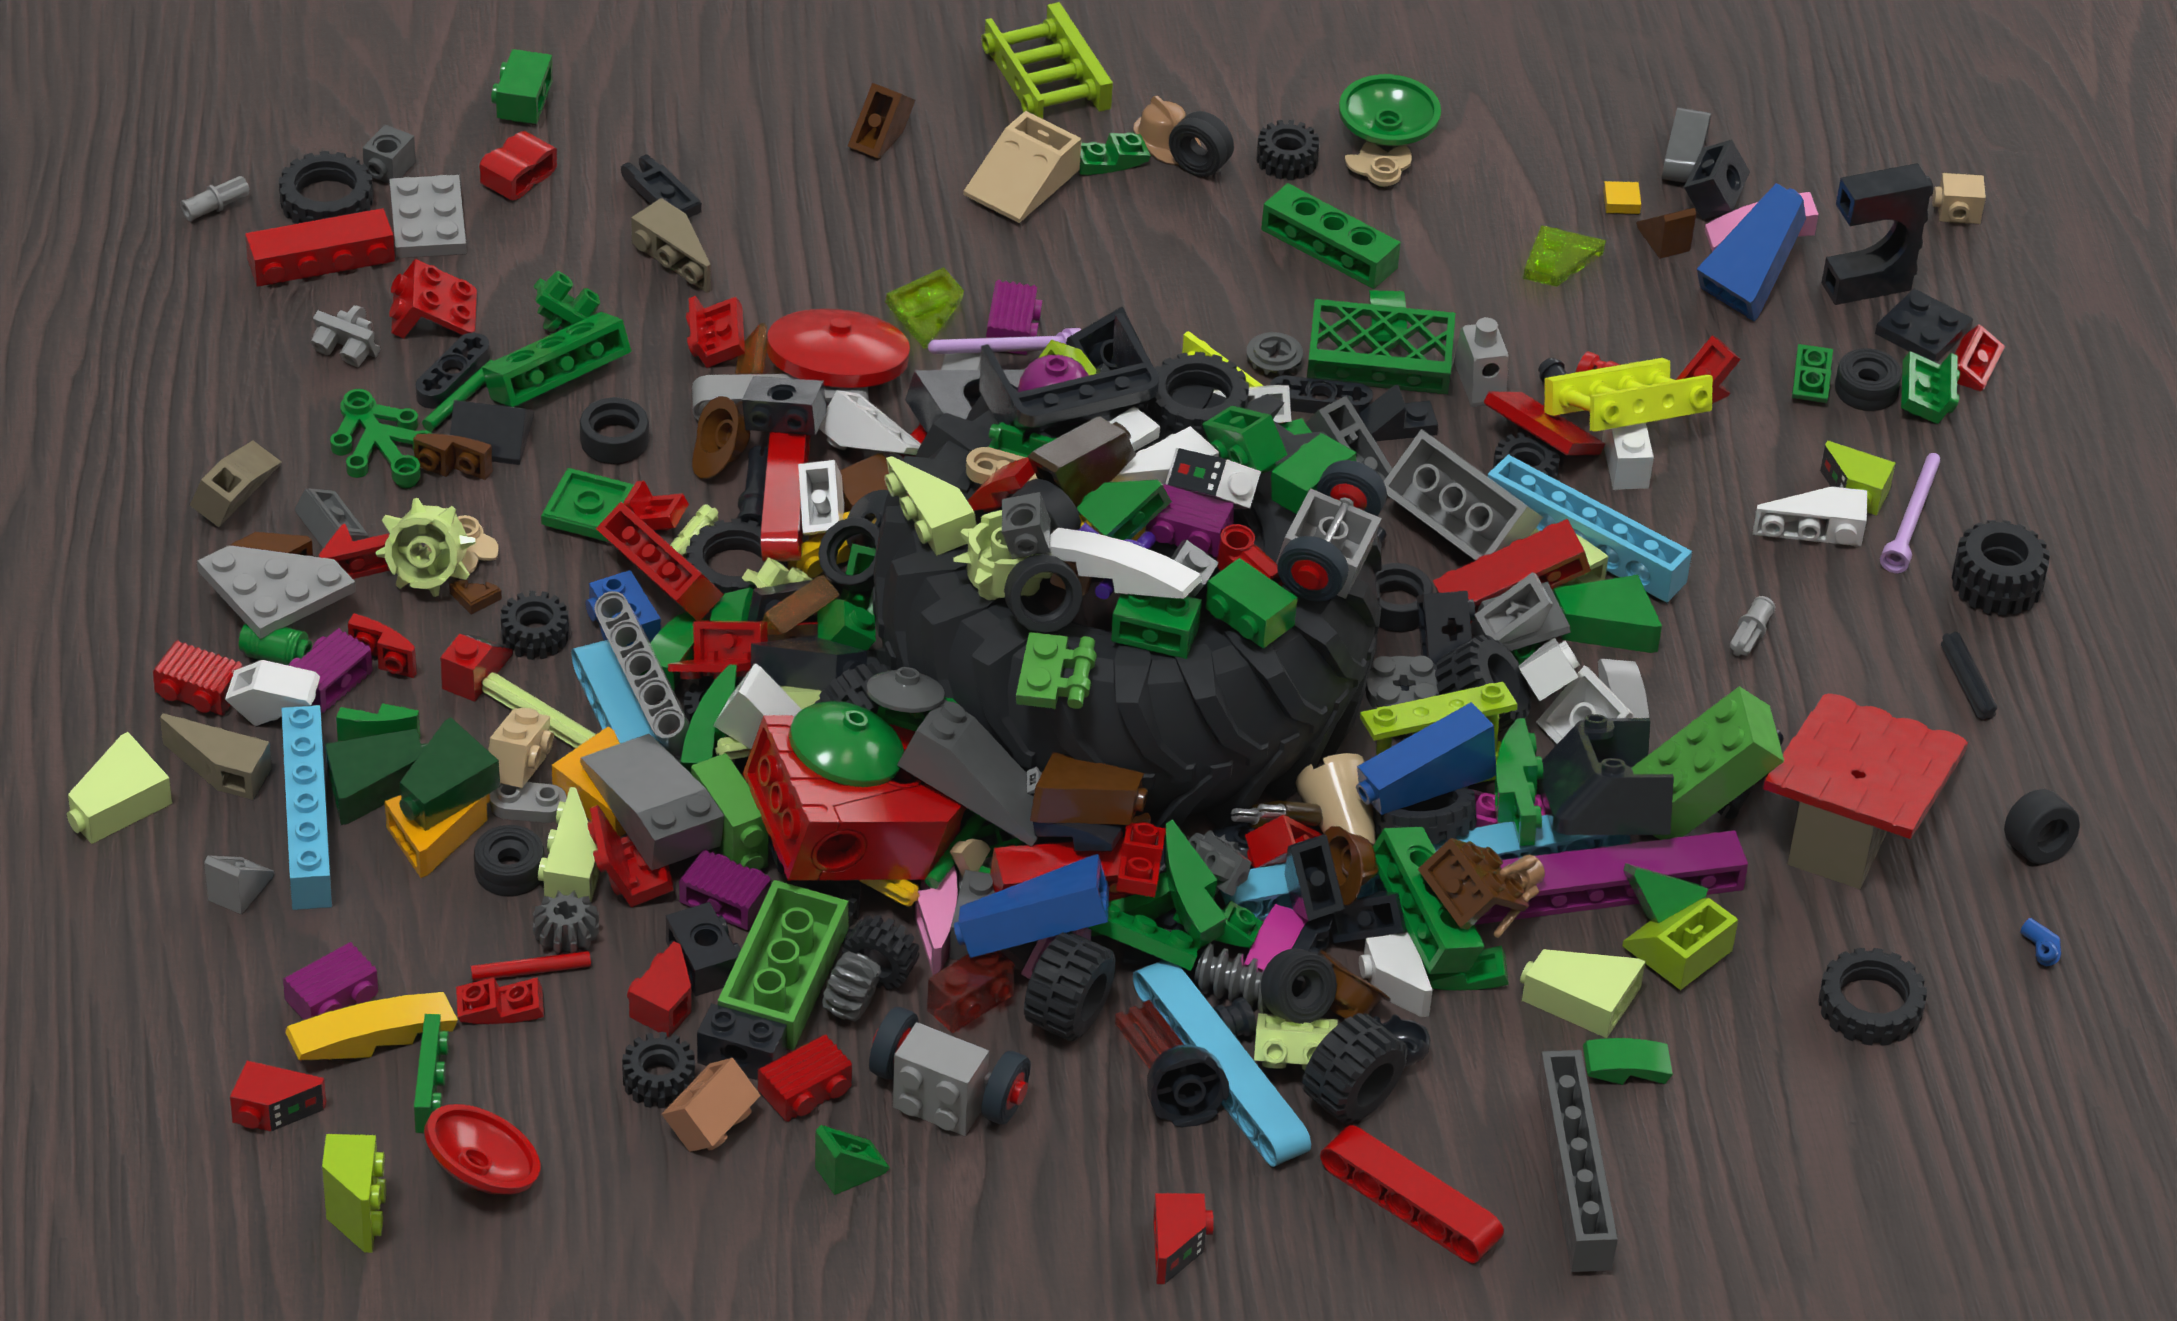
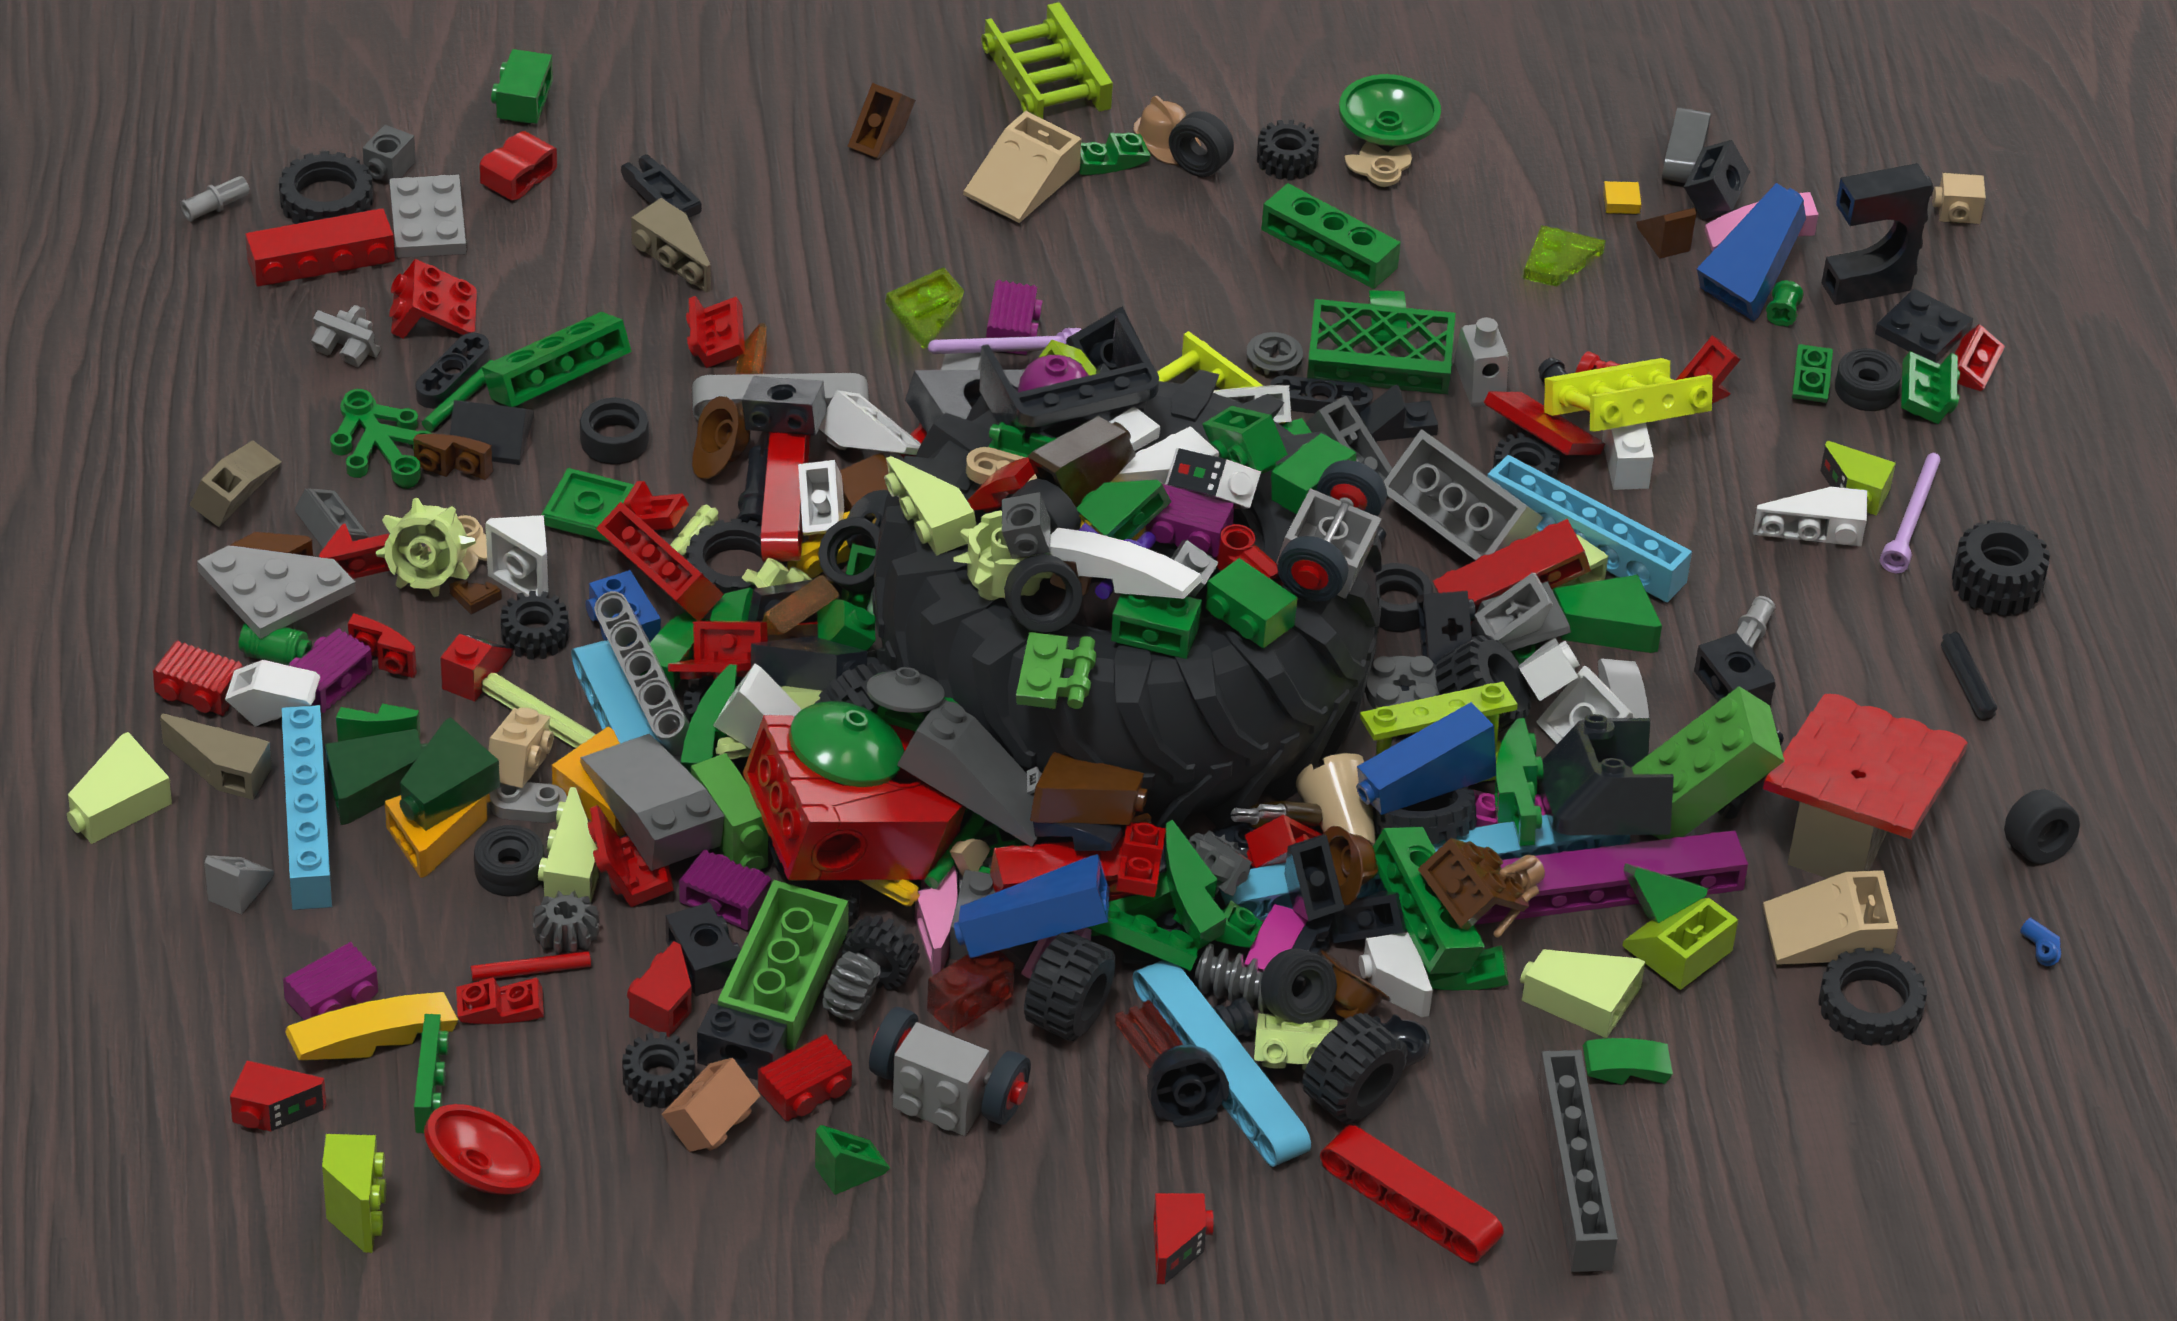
green hips [534,271,600,332] -> none
red dish [766,309,910,388] -> none
black tyre [1147,352,1249,438] -> none
none -> white slope [486,515,548,597]
none -> black brick [1694,632,1776,707]
none -> tan slope [1763,870,1898,964]
none -> green bush [1766,280,1804,326]

